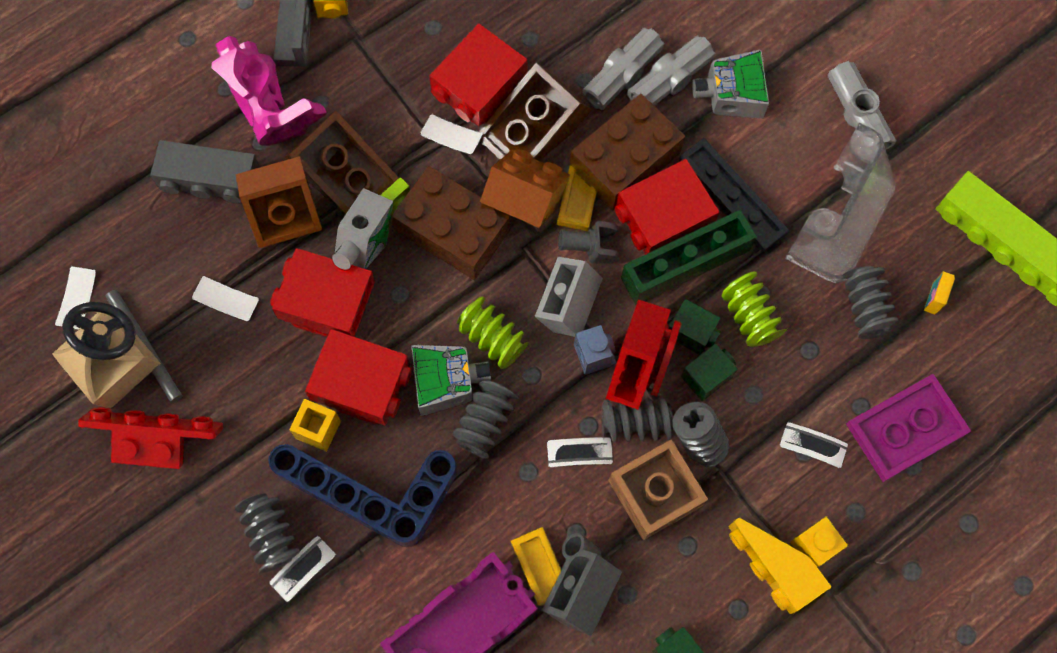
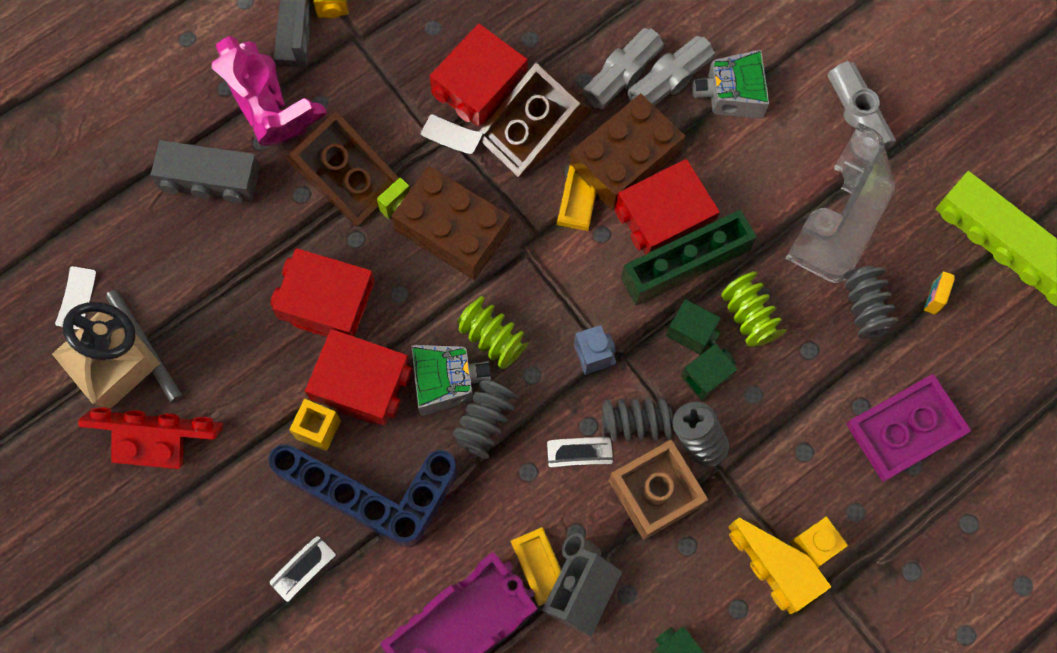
white sticker [192,276,259,321] -> none
dark orange brick [235,156,322,248] -> none
dark grey piece [235,494,300,574] -> none
light grey torso [332,188,393,270] -> none
dark orange brick [480,149,570,228] -> none
light grey brick [535,257,603,337] -> none
dark grey piece [558,221,619,264] -> none
red brick [606,299,681,410] -> none
black plate [678,138,789,253] -> none
sticker [780,422,848,468] -> none

